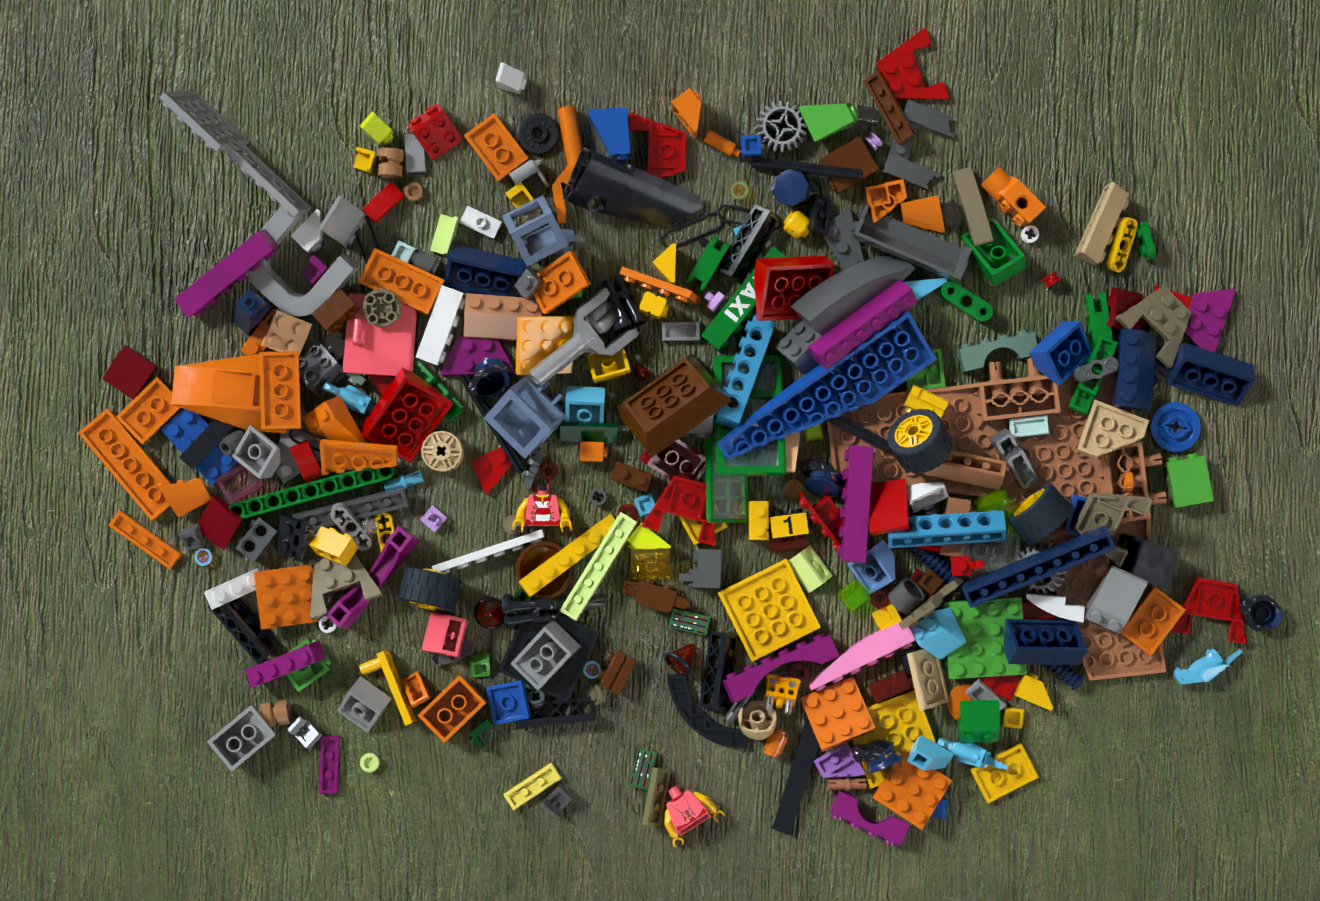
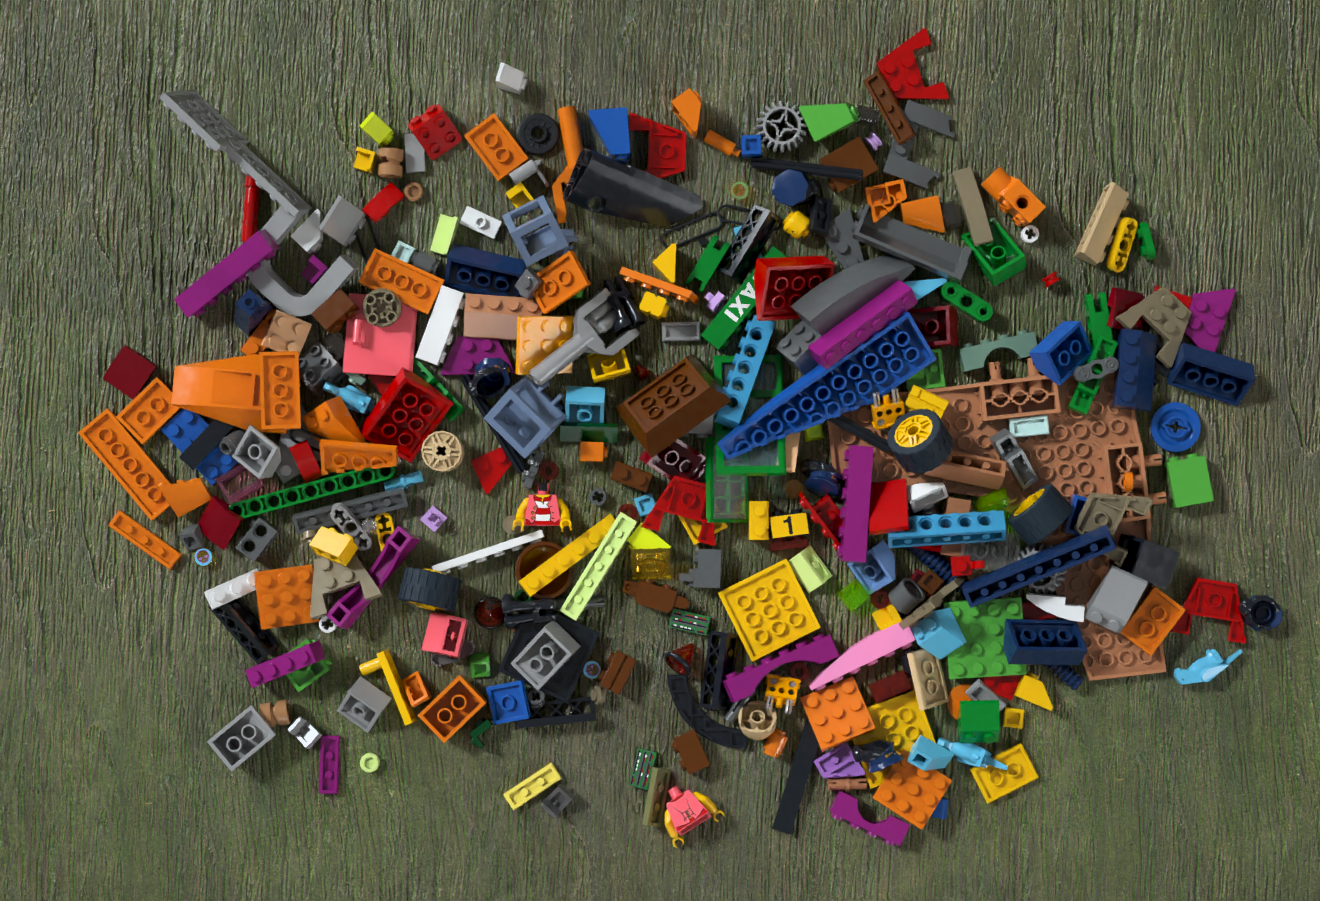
black plate [275,514,310,561] -> none
tan plate [1076,400,1149,459] -> none
none -> red piece [241,175,261,243]
none -> reddish brown brick [671,729,710,774]
none -> light orange piece [871,388,905,432]
none -> dark red slope [907,305,958,348]

